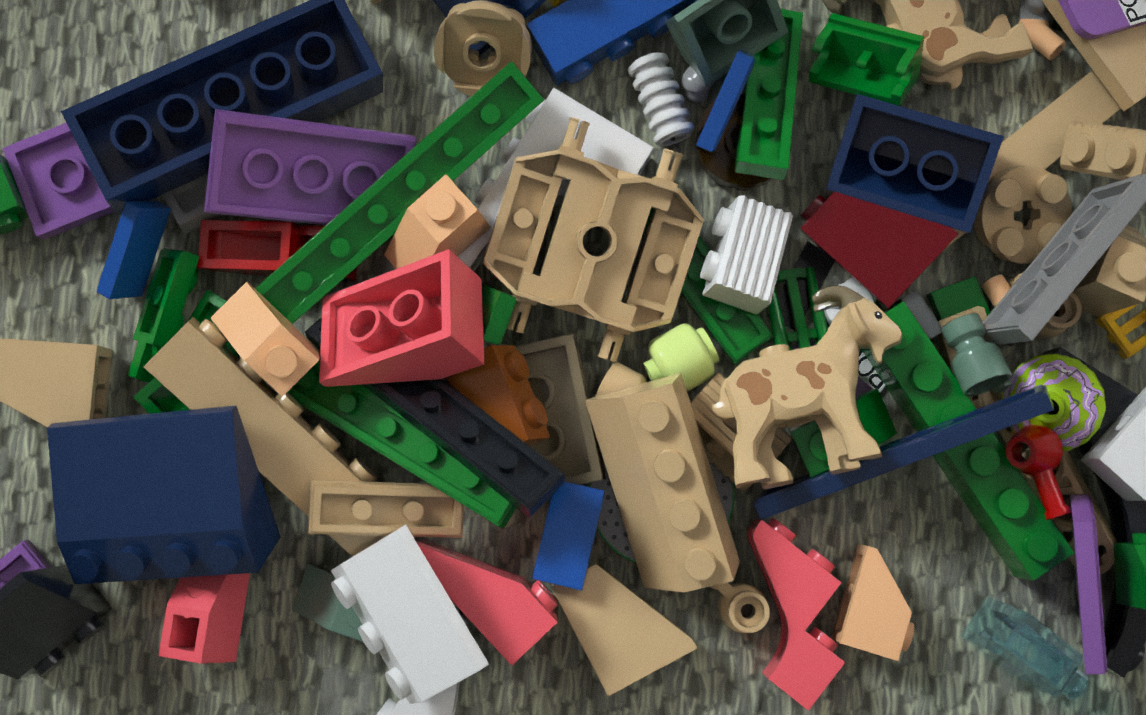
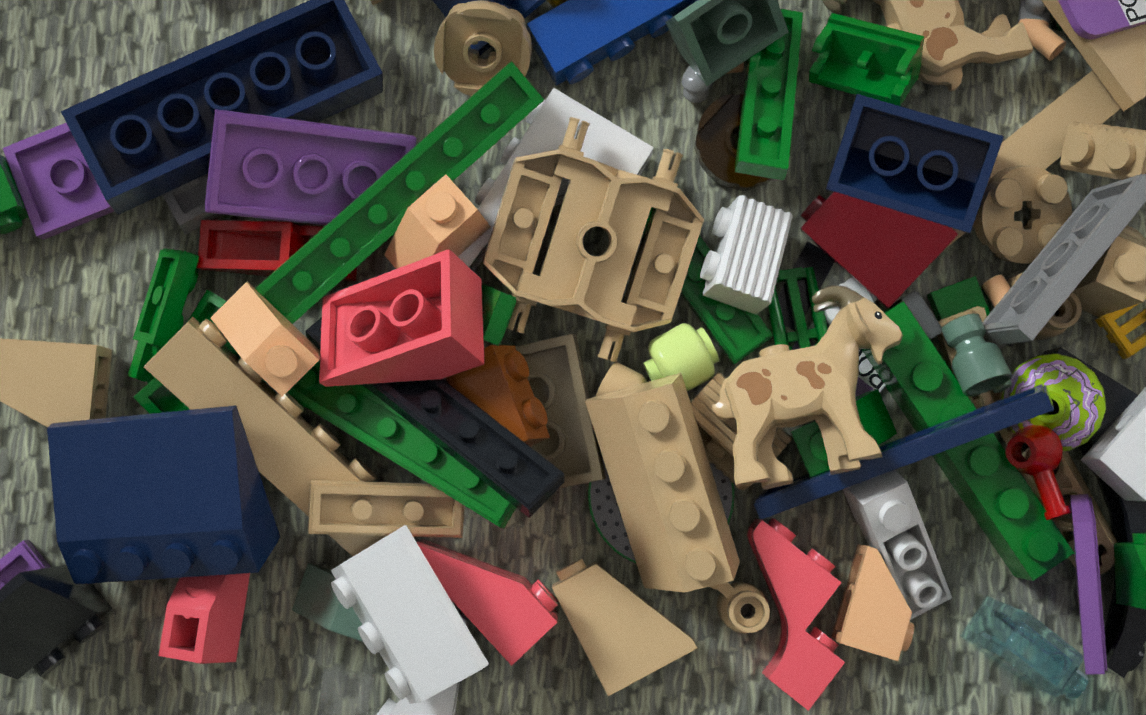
blue tile [97,201,171,300] -> none
blue tile [532,482,605,591] -> none
white piece [628,52,695,146] -> none
blue tile [696,49,756,152] -> none
none -> white slope [843,470,952,620]

